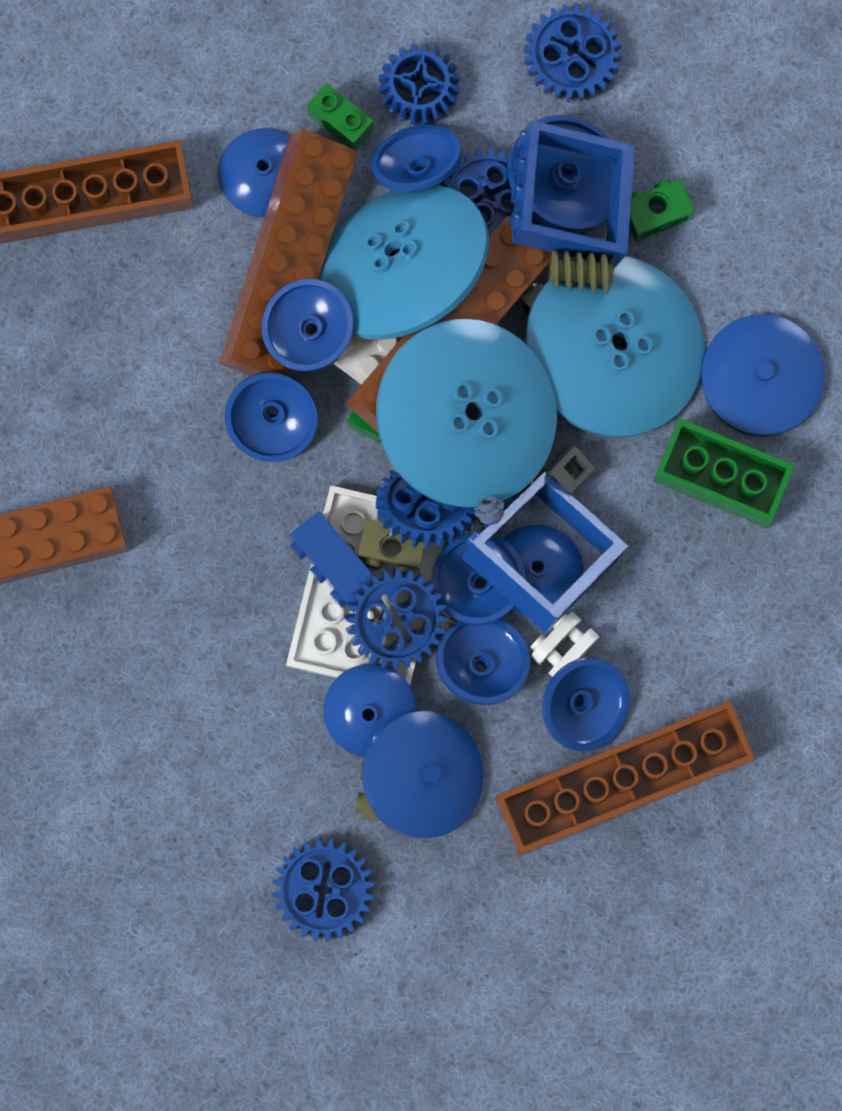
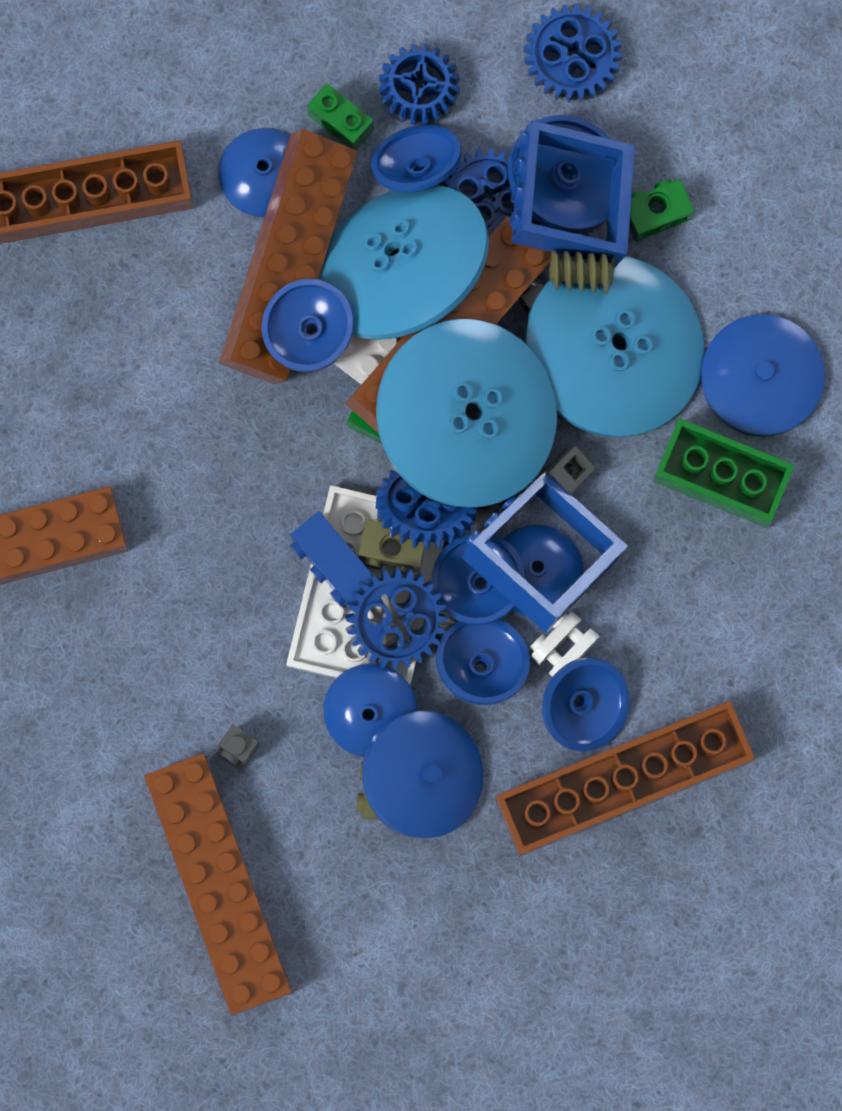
blue dish [225,371,318,462] -> none
blue gear [272,838,375,942] -> none
sand blue plate [474,496,505,524] -> none
none -> dark orange brick [144,753,293,1016]
none -> dark grey brick [216,724,260,771]

